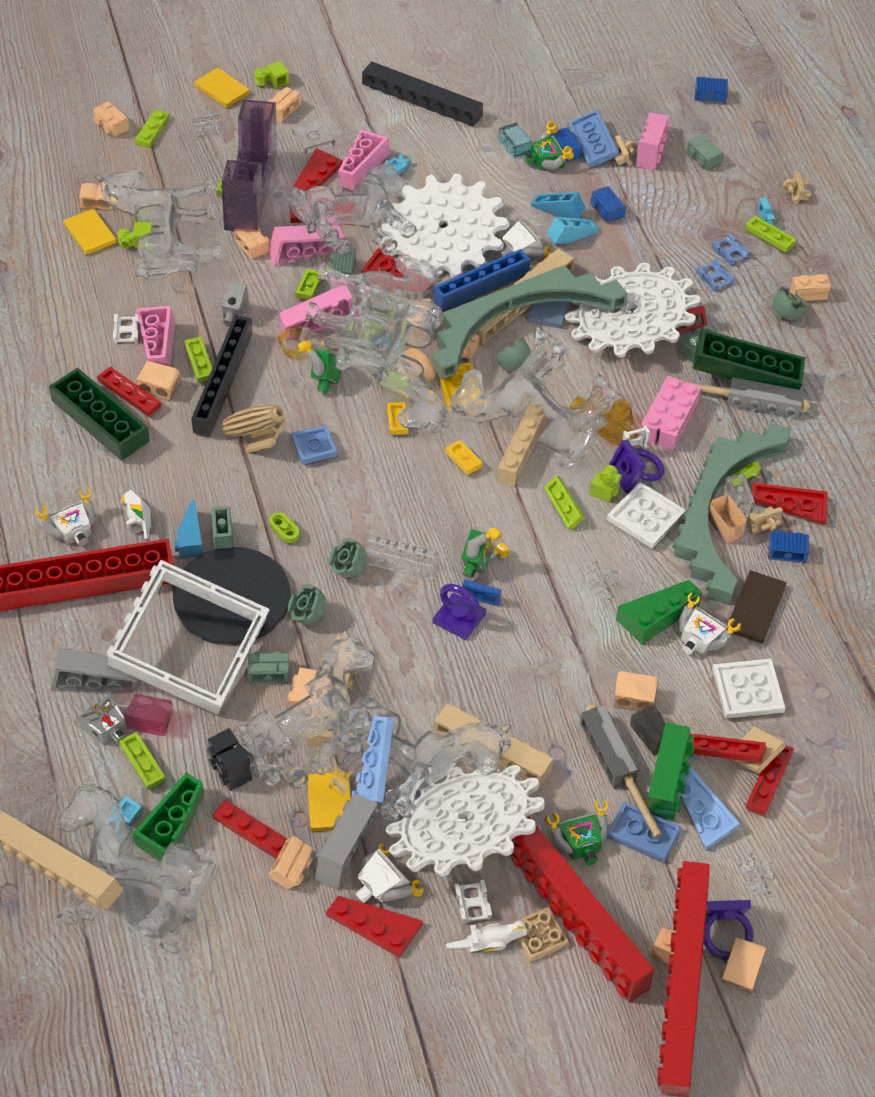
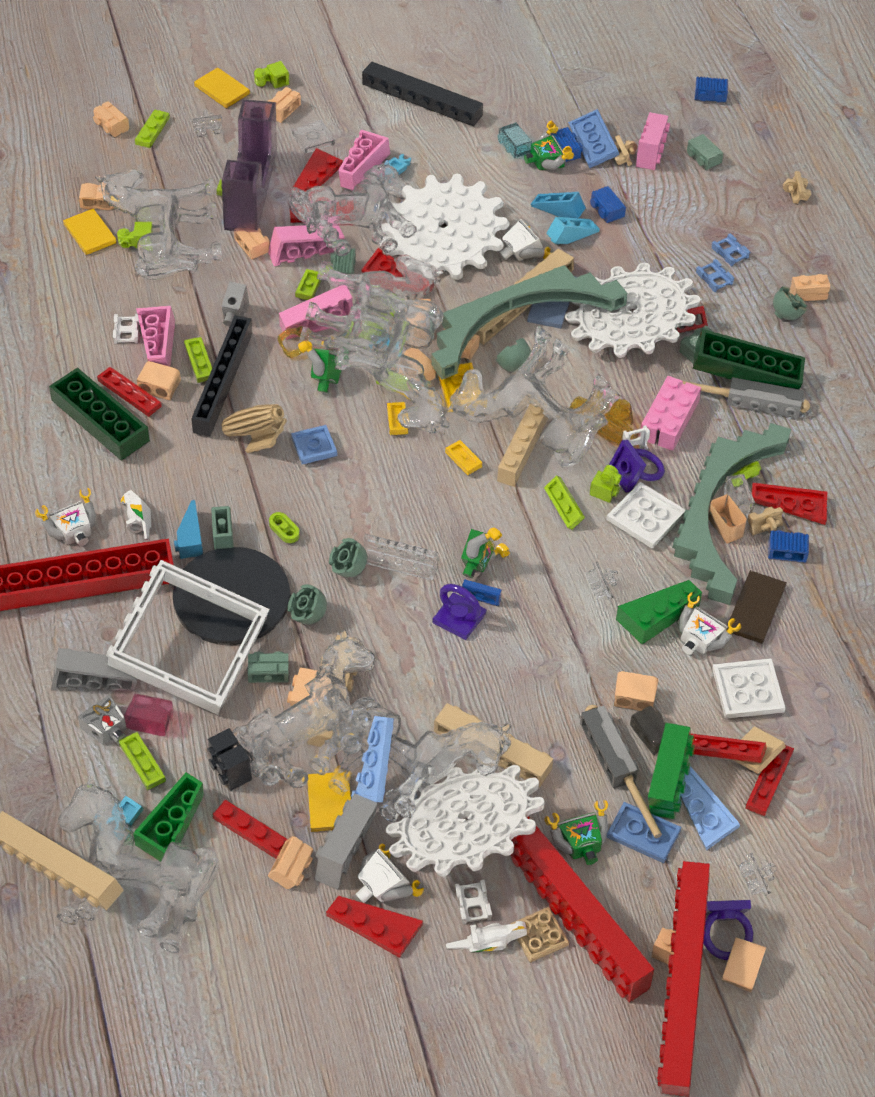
blue brick [433,249,530,312] -> none
lime plate [745,216,796,253] -> none
medium azure plate [757,197,775,226] -> none

